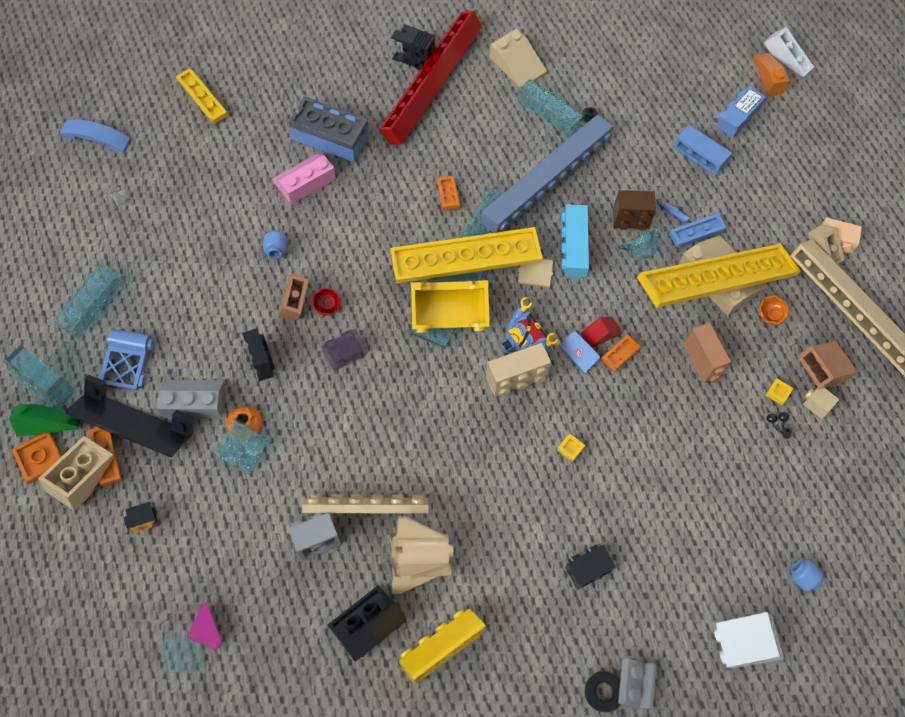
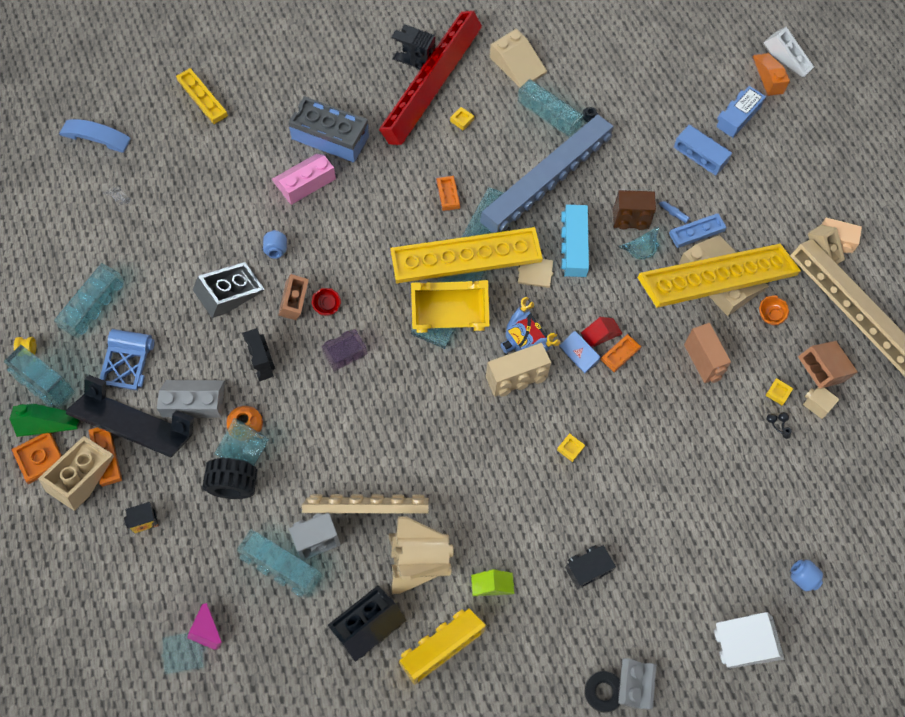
none -> yellow wheel [14,337,37,356]
none -> dark grey slope [193,262,265,318]
none -> black tyre [202,458,258,499]
none -> clear light blue brick [237,529,322,598]
none -> yellow plate [450,107,474,130]
none -> lime slope [471,569,514,597]

